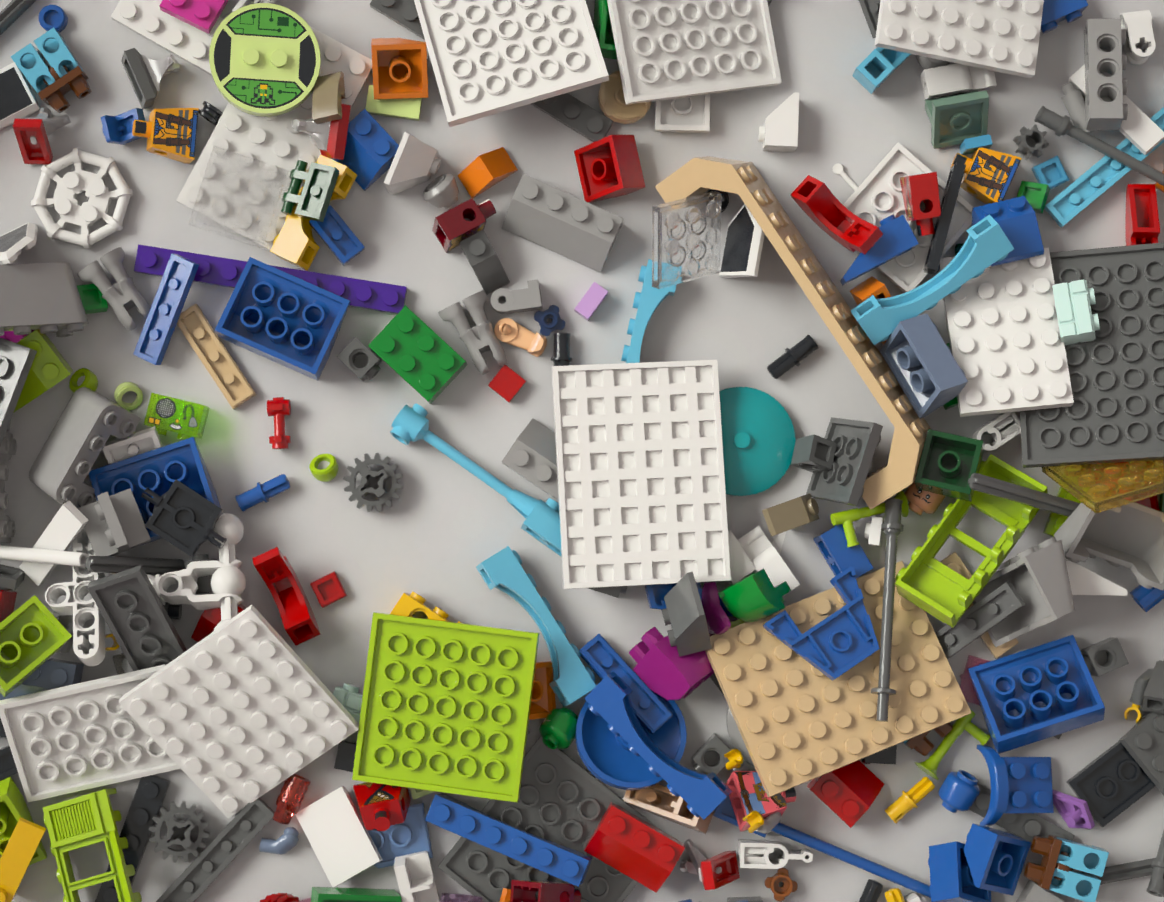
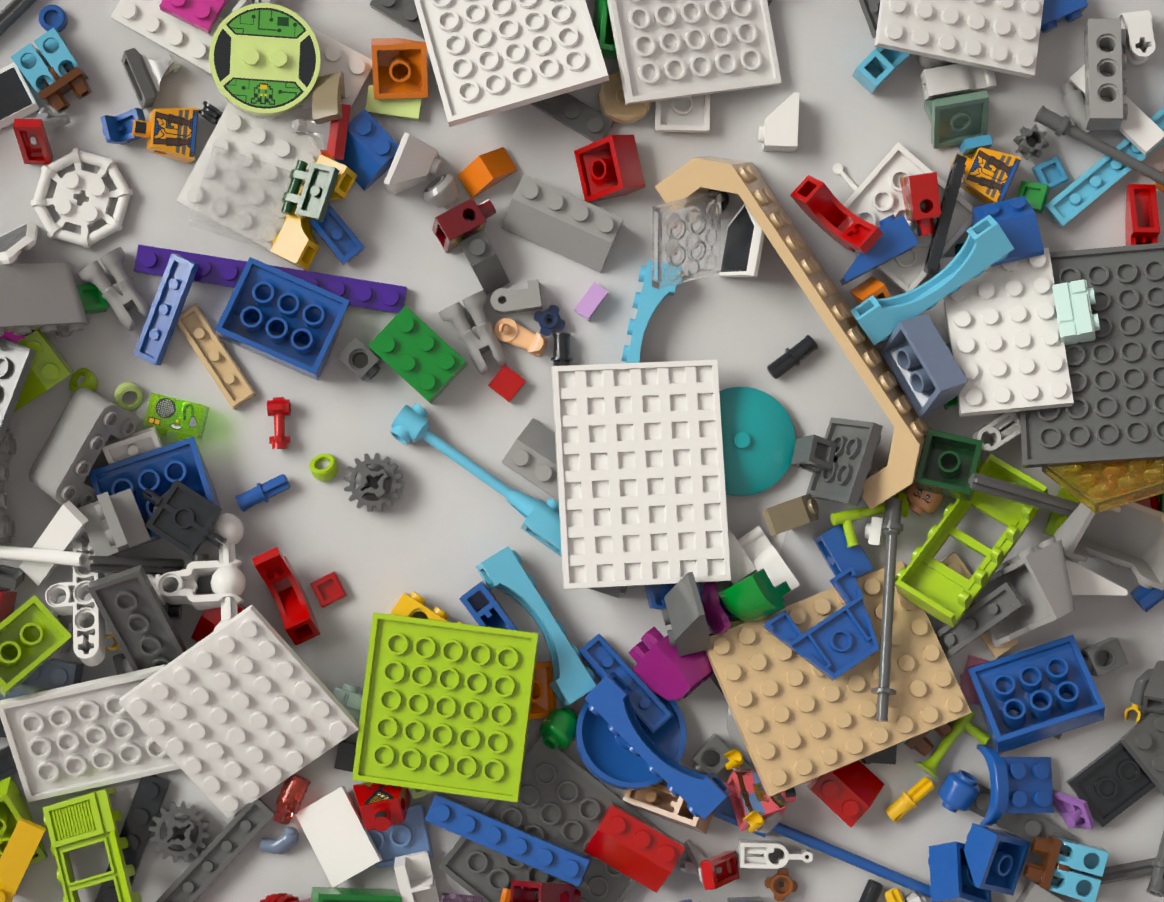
none -> blue slope [459,580,519,631]

